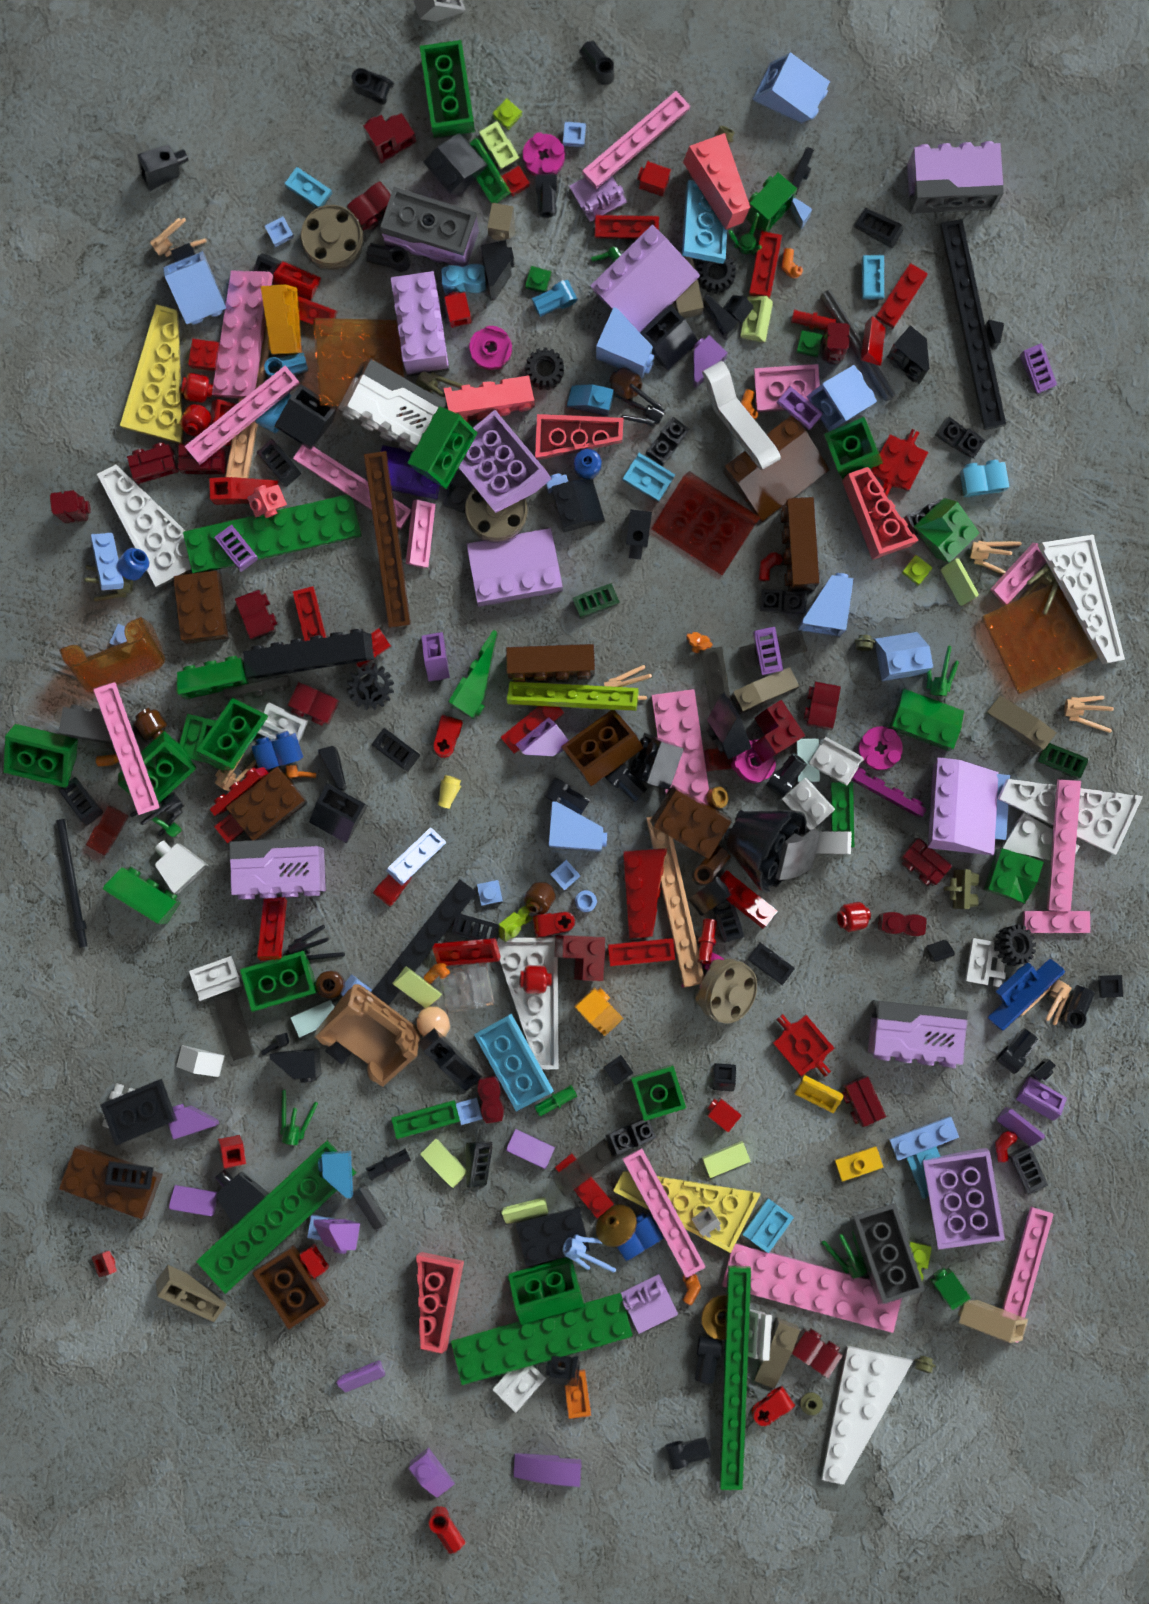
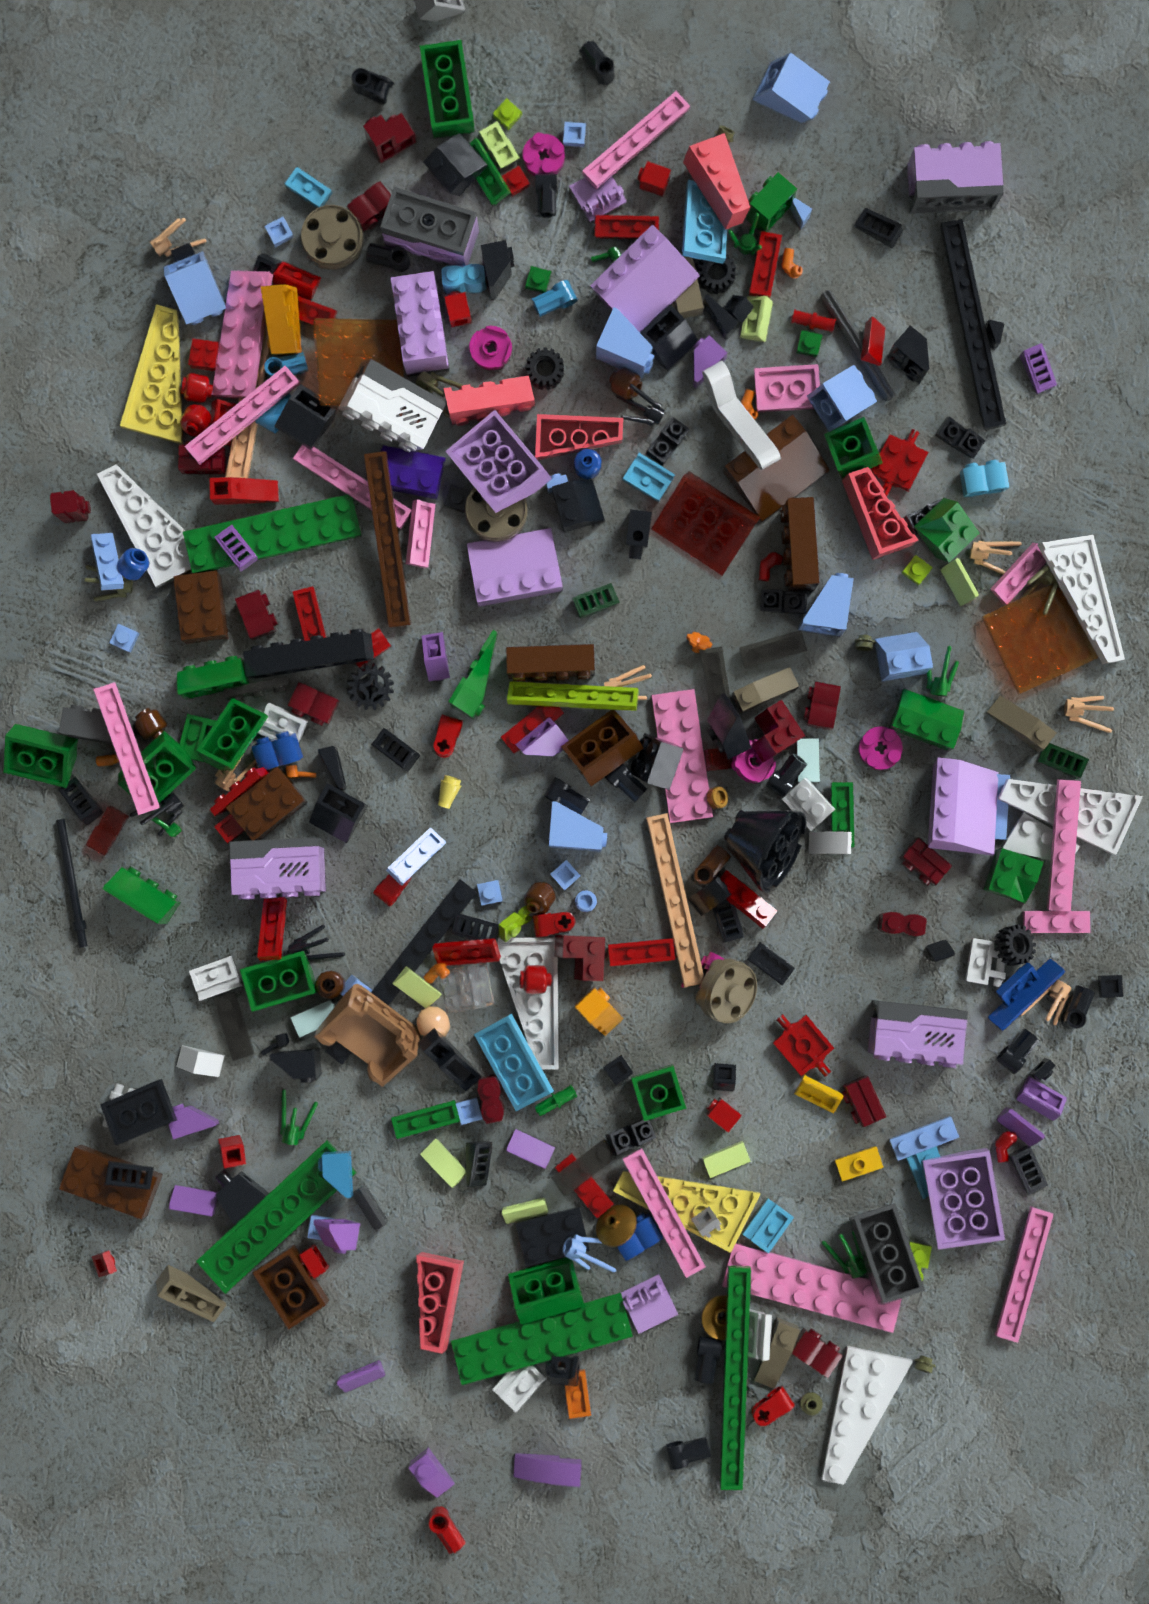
clear orange windscreen [59,617,165,693] -> none
dark red brick [127,443,179,484] -> none
black torso [137,145,189,191] -> none
white torso [154,840,209,894] -> none
coral brick [247,485,287,518] -> none
black slope [256,439,301,487] -> none
black pin [366,1148,411,1181] -> none
green slope [408,406,478,489] -> none
dark tan slope [487,203,515,241] -> none
dark azure slope [567,384,614,417] -> none
red wing [623,848,667,938] -> none
reddish brown brick [650,785,732,859] -> none
orange arm [682,1273,701,1306] -> none
red pin [697,919,717,964] -> none
medium lavender slope [752,627,783,675] -> none
medium lavender slope [776,386,823,430] -> none
flat silver slope [776,829,821,880] -> none
black plate [792,147,814,196] -> none
white plate [809,737,864,785] -> none
dark red brick [822,323,850,364] -> none
red head [837,902,871,932] -> none
magenta plate [851,768,927,818] -> none
medium azure plate [862,255,884,299] -> none
red plate [876,263,928,329] -> none
green slope [930,1268,971,1310] -> none
olive hips [944,869,979,909] -> none
tan brick [958,1300,1028,1343] -> none

